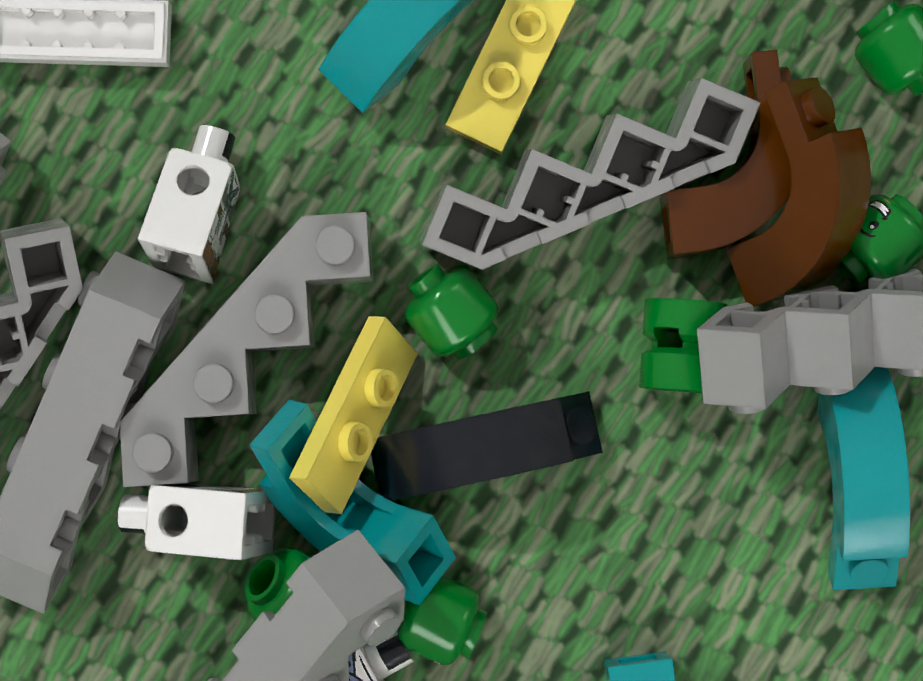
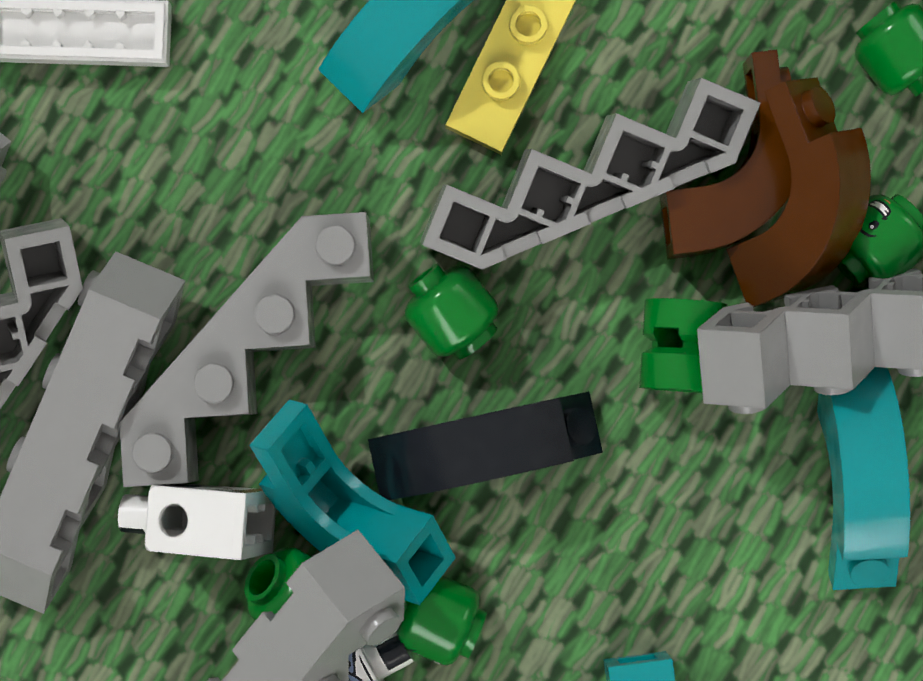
white torso [138,125,240,284] -> none
light yellow plate [289,316,418,514] -> none

